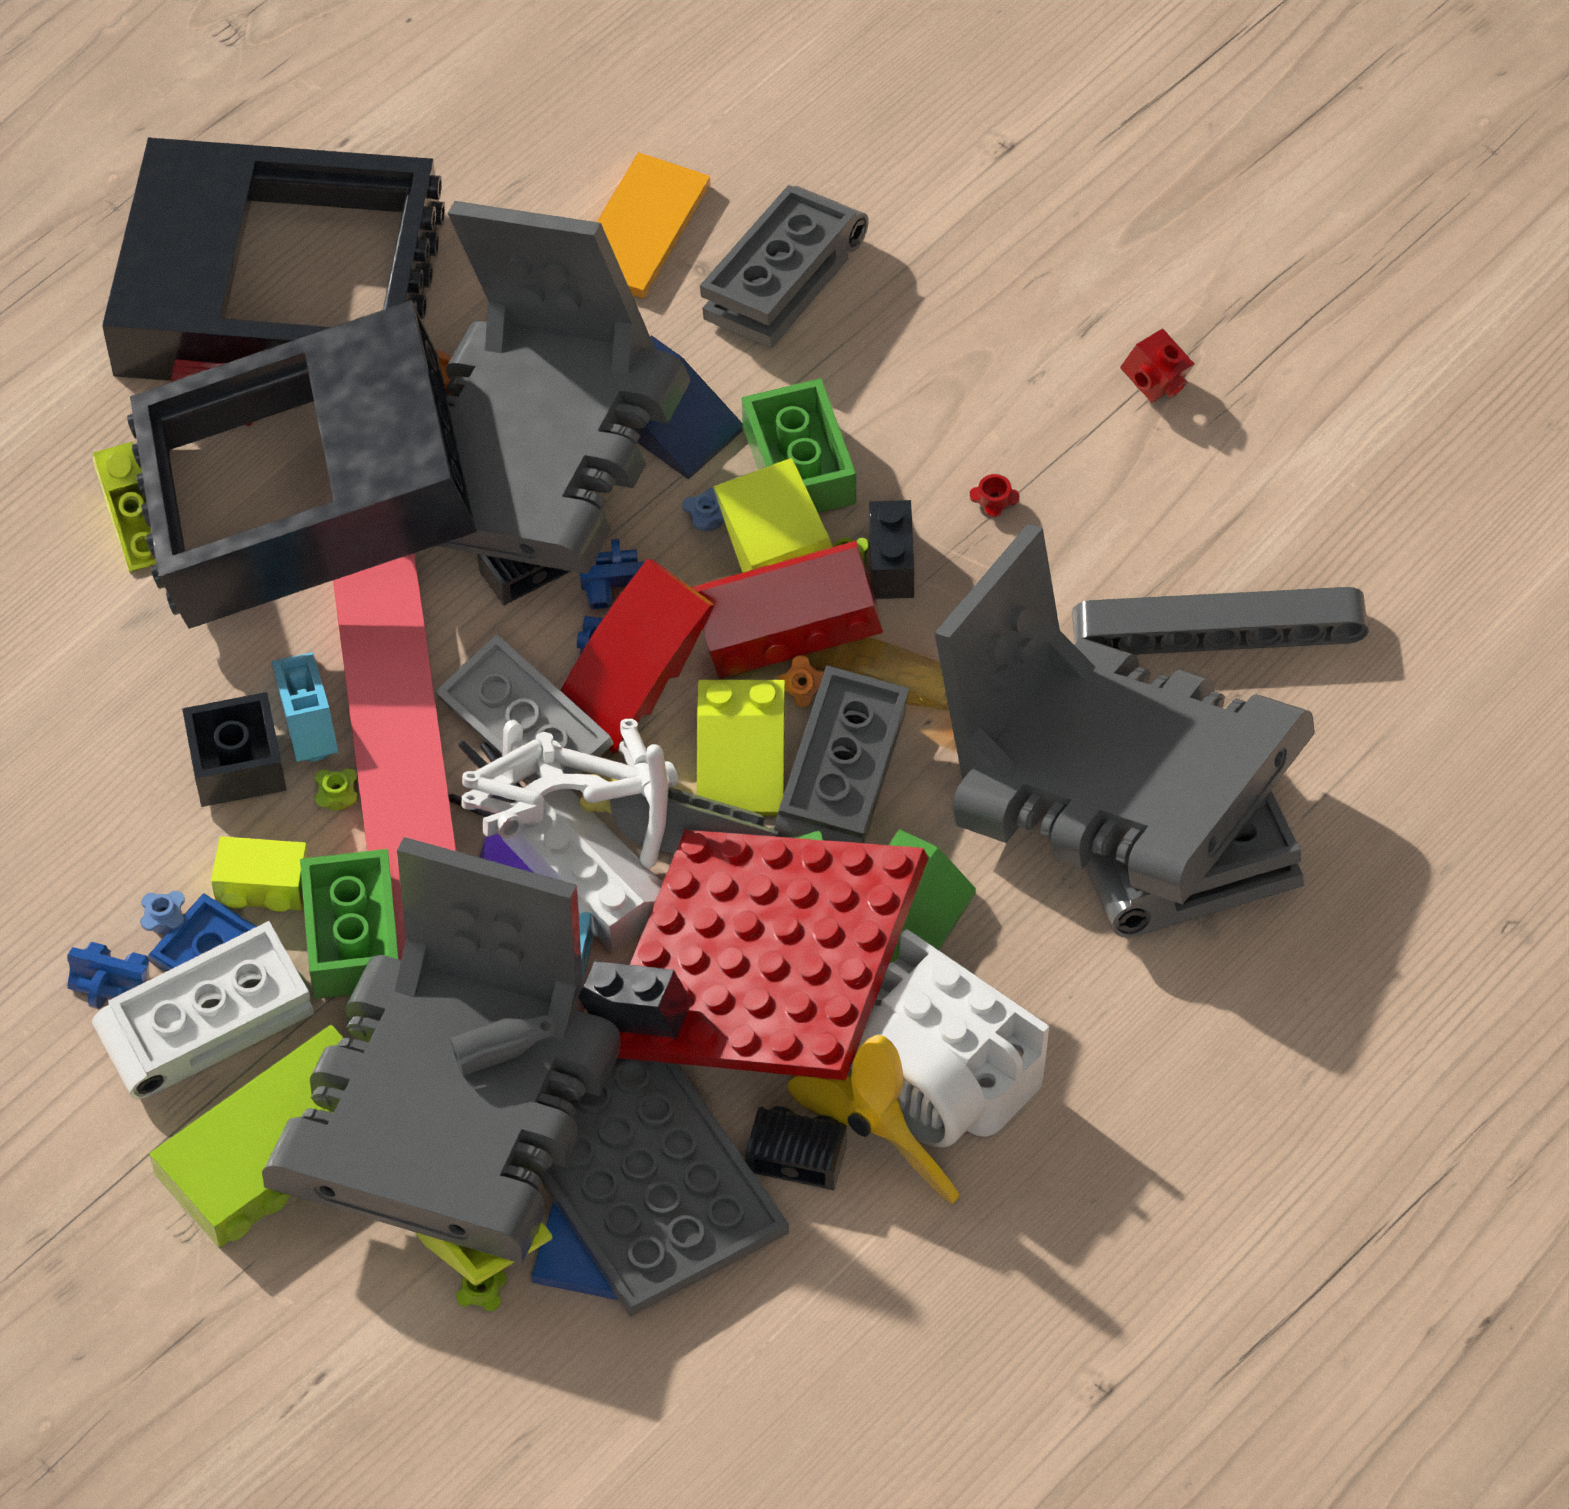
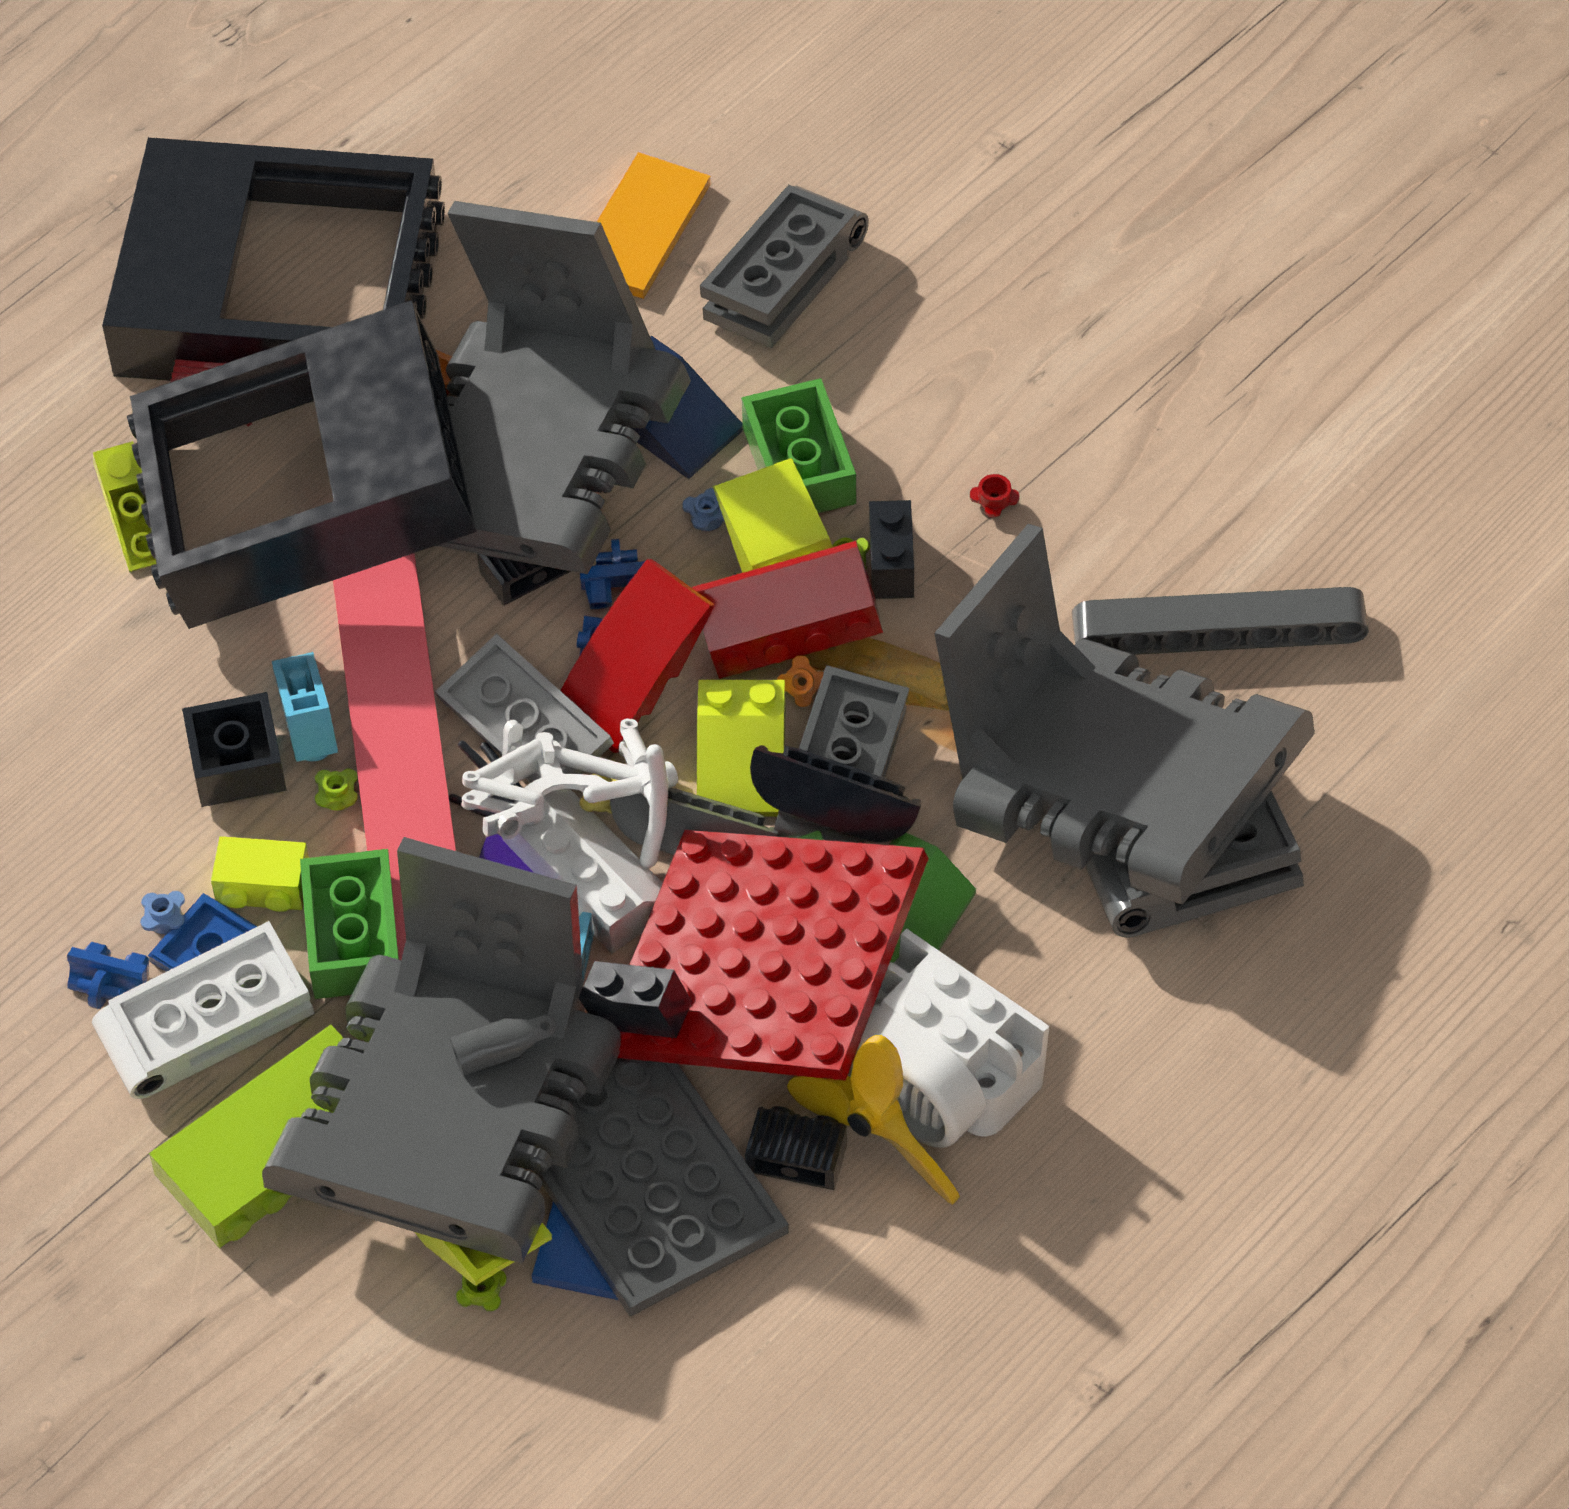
red brick [1120,328,1195,403] -> none
none -> black brick [750,745,921,842]

